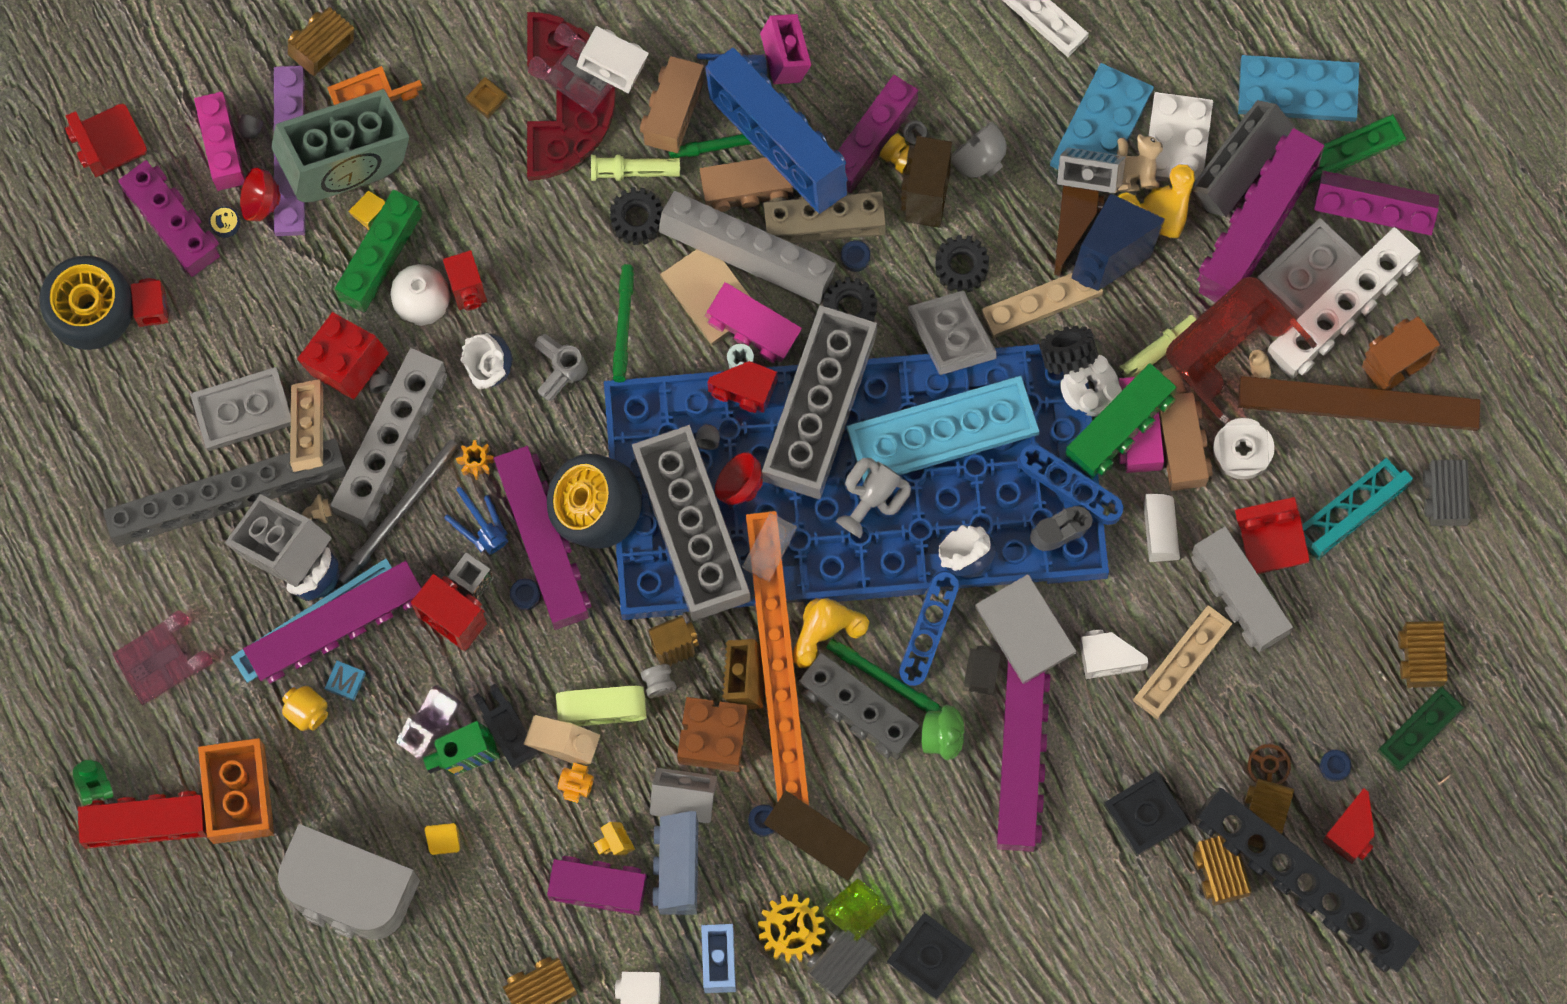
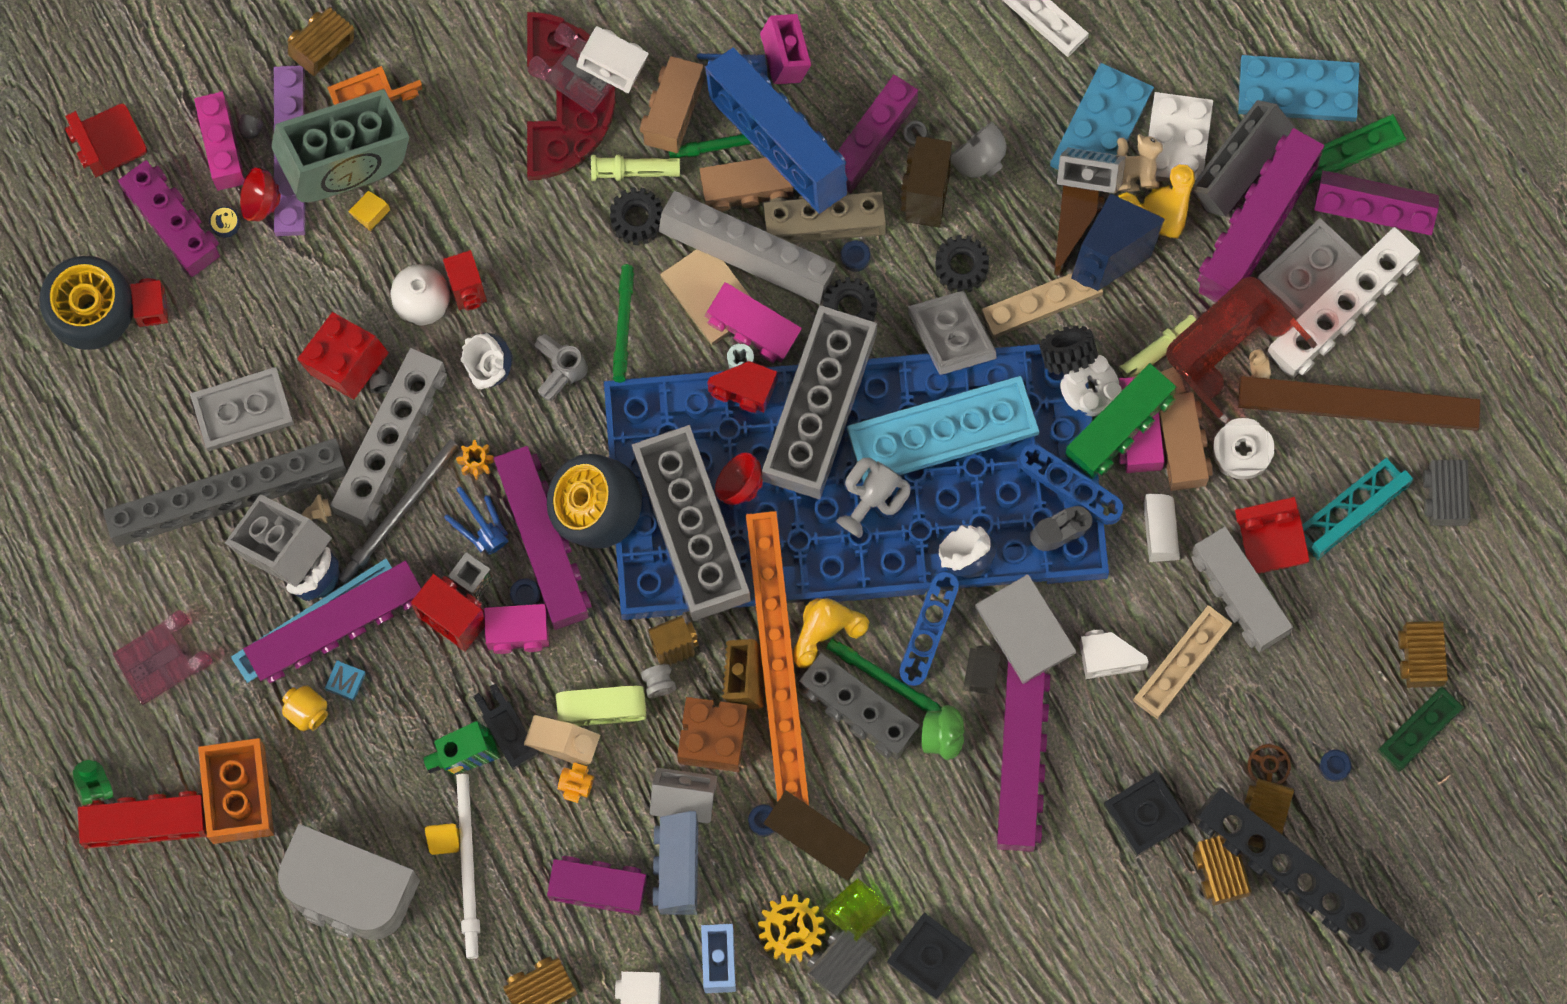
tan plate [290,379,323,472] -> none
green brick [334,189,423,313] -> none
brick [395,685,462,759] -> none
pearl gold tile [466,77,507,119] -> none
yellow tile [594,822,635,855] -> none
dark grey hinge [695,424,720,450] -> none
clear plate [742,513,797,582] -> none
yellow wheel [880,133,909,175] -> none
red slope [1323,788,1375,864] -> none
dark orange piece [1362,316,1440,390] -> none
none -> white bar [456,774,480,959]
none -> dark pink brick [484,604,549,654]

